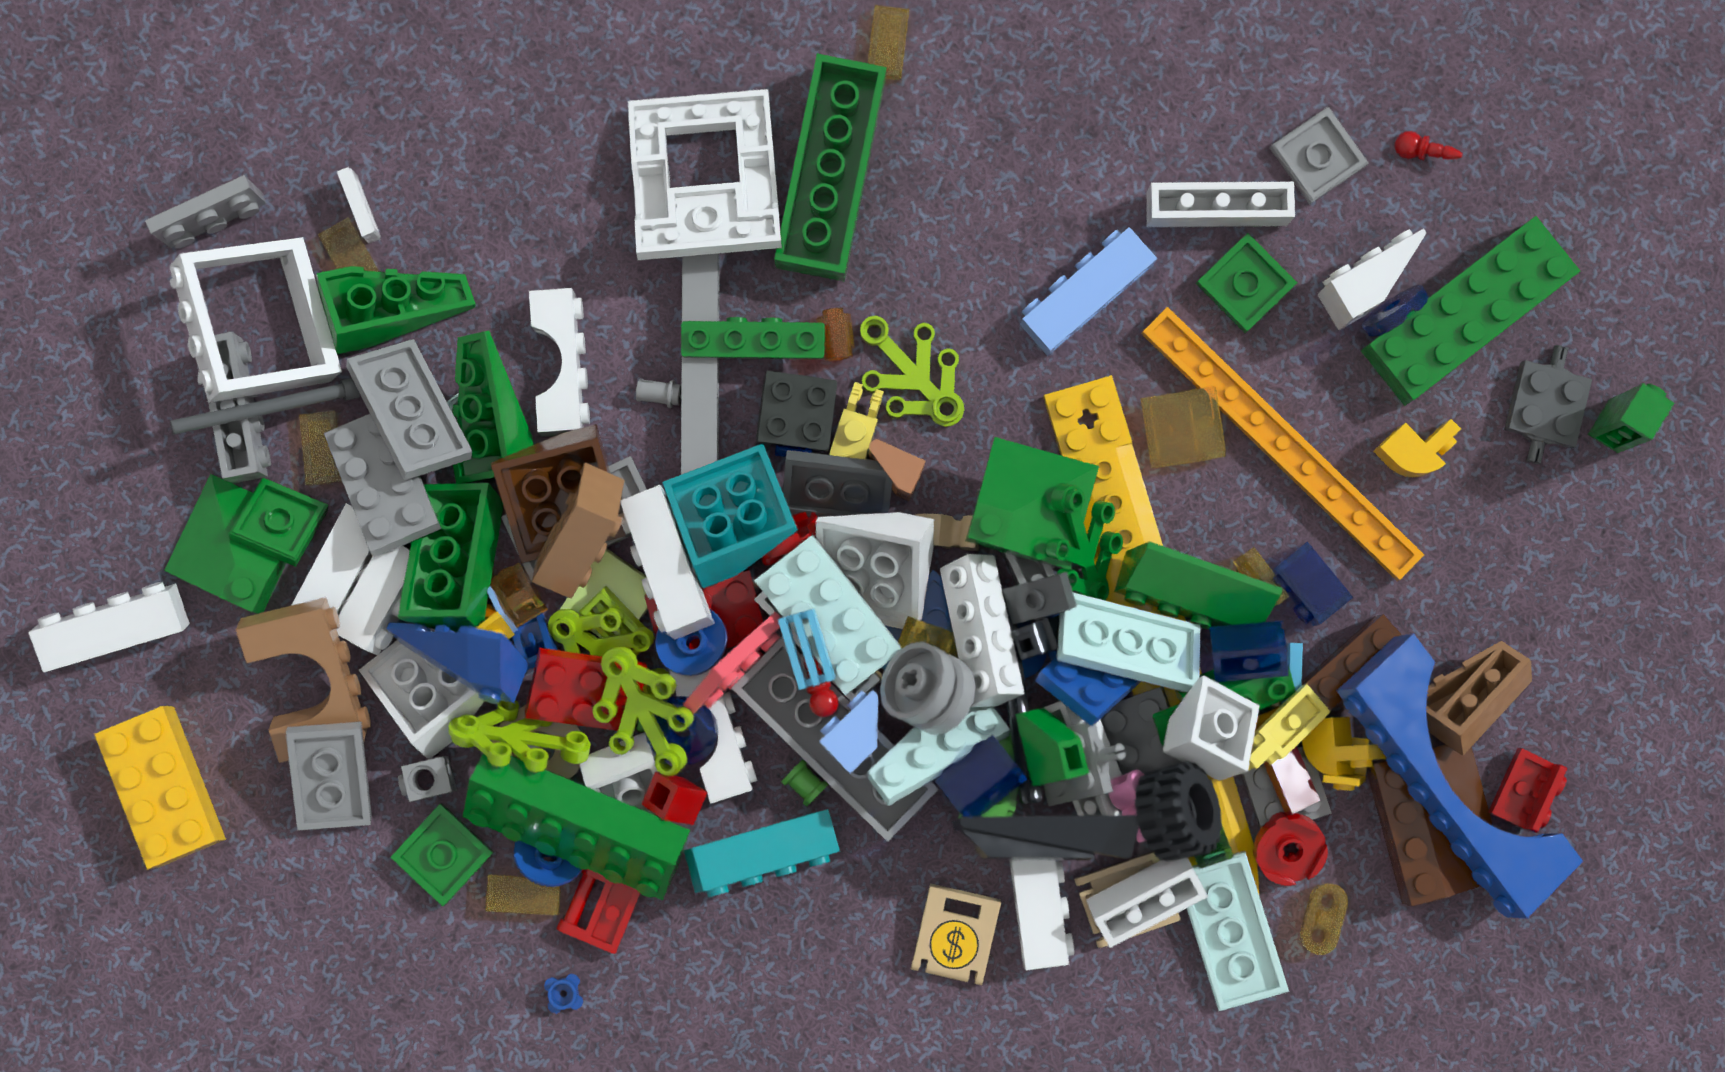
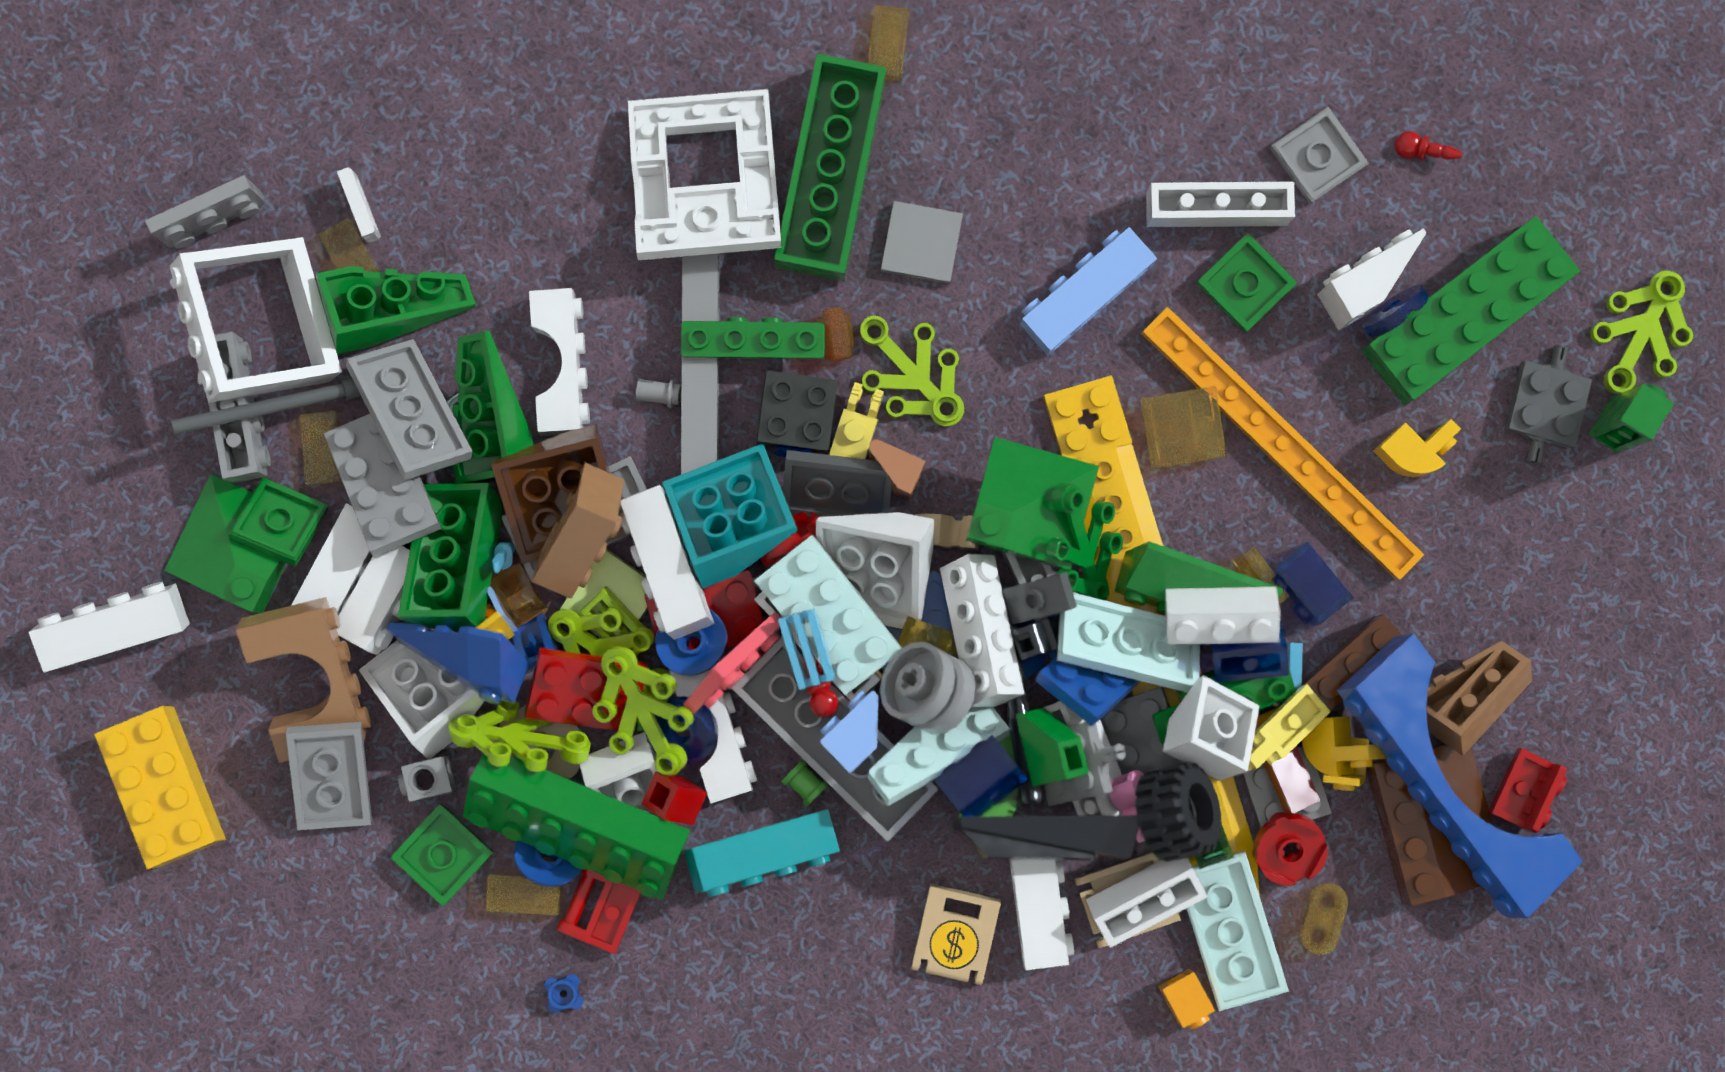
none -> medium azure piece [492,541,515,574]
none -> light grey tile [881,201,963,284]
none -> light orange brick [1158,969,1215,1030]
none -> white brick [1165,587,1280,644]
none -> lime plant [1590,271,1693,394]

